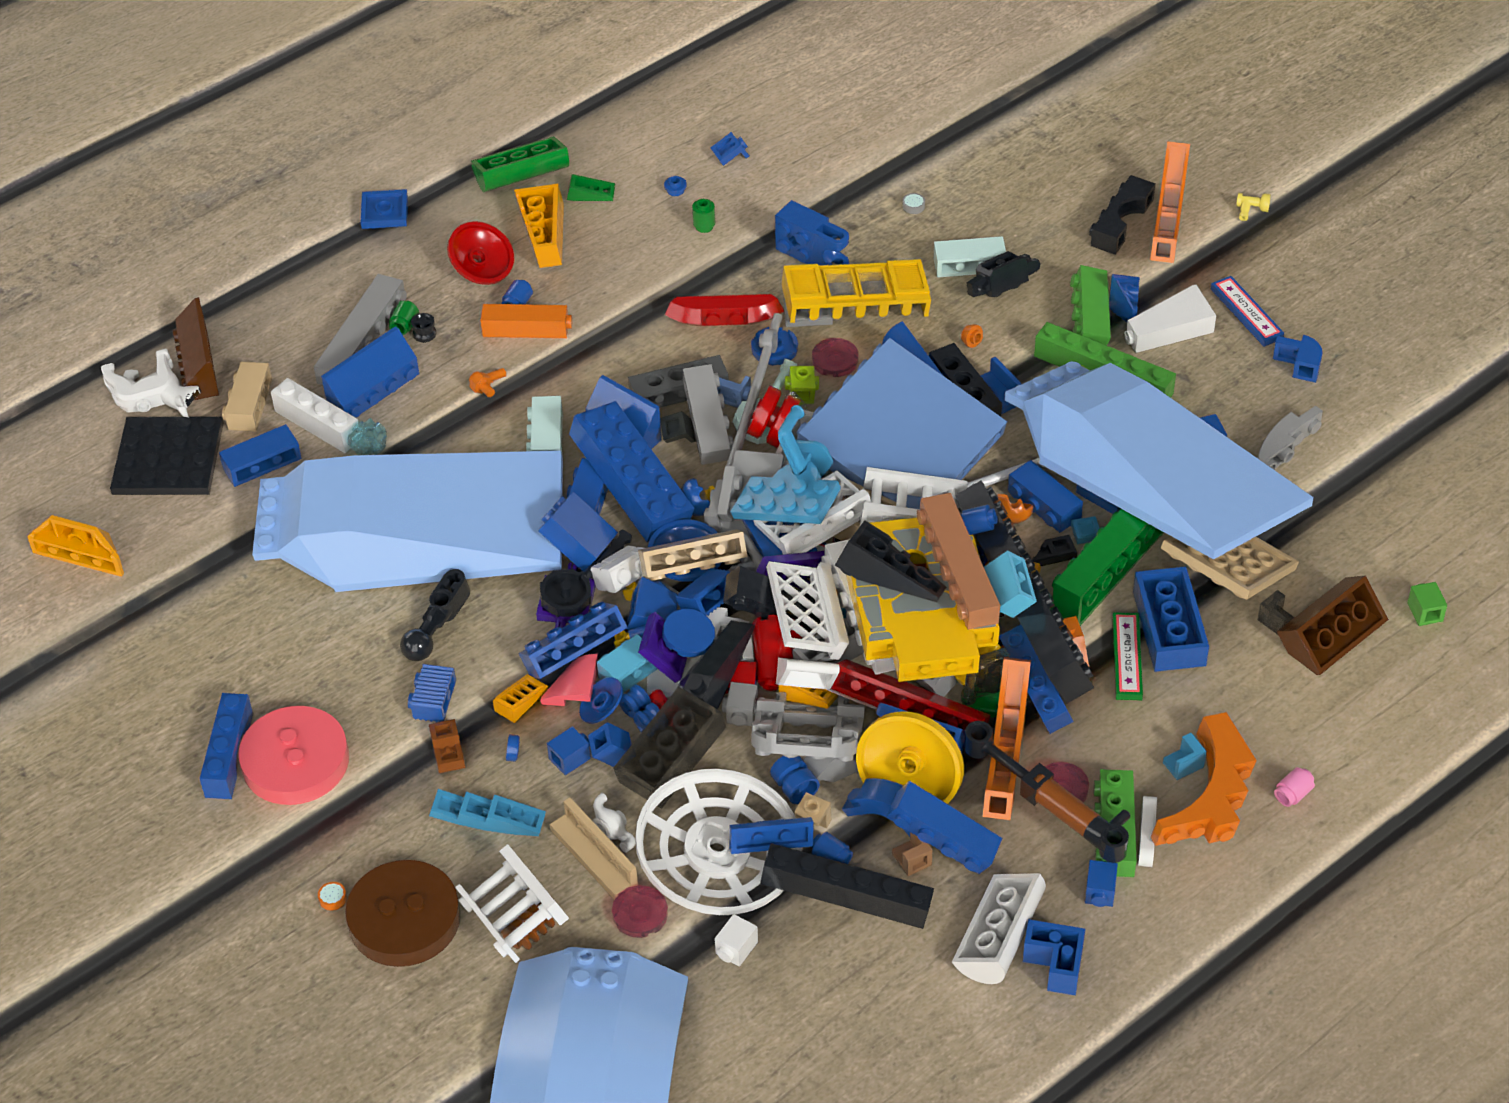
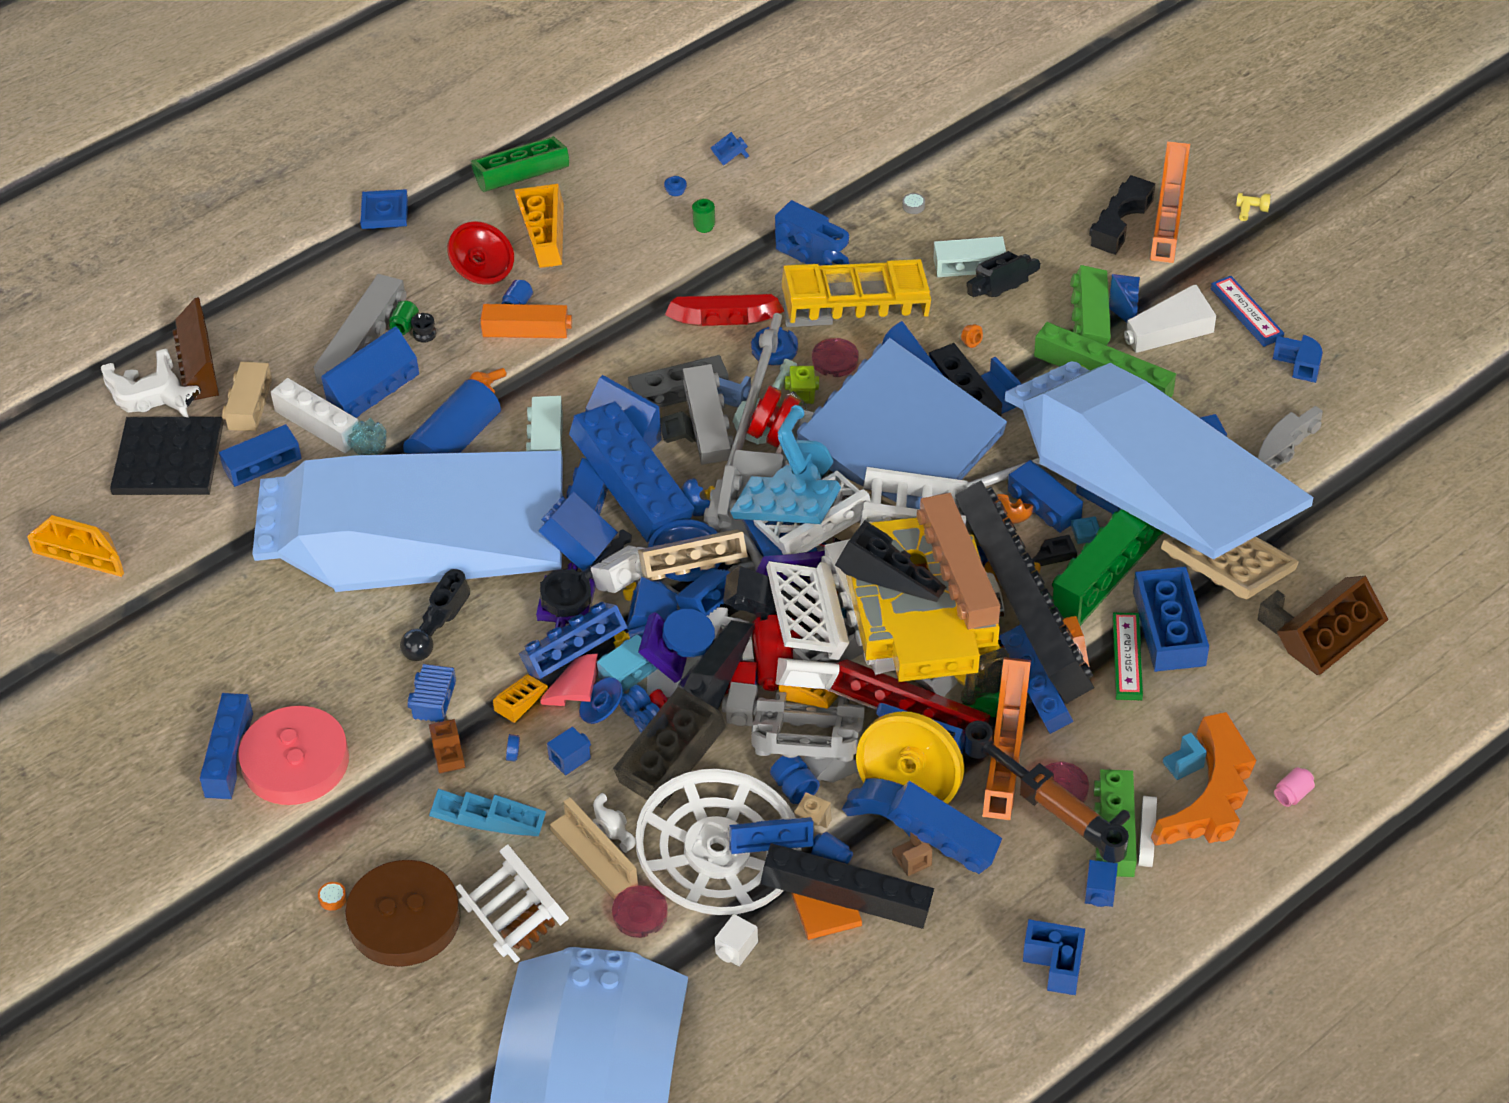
green slope [567,174,615,201] -> none
blue brick [588,722,634,767] -> none
white brick [952,873,1046,984] -> none
blue brick [960,505,997,535] -> none
medium azure brick [984,550,1037,618] -> none
bright green brick [1407,582,1447,626] -> none
none -> blue brick [403,379,501,454]
none -> orange tile [792,893,862,940]

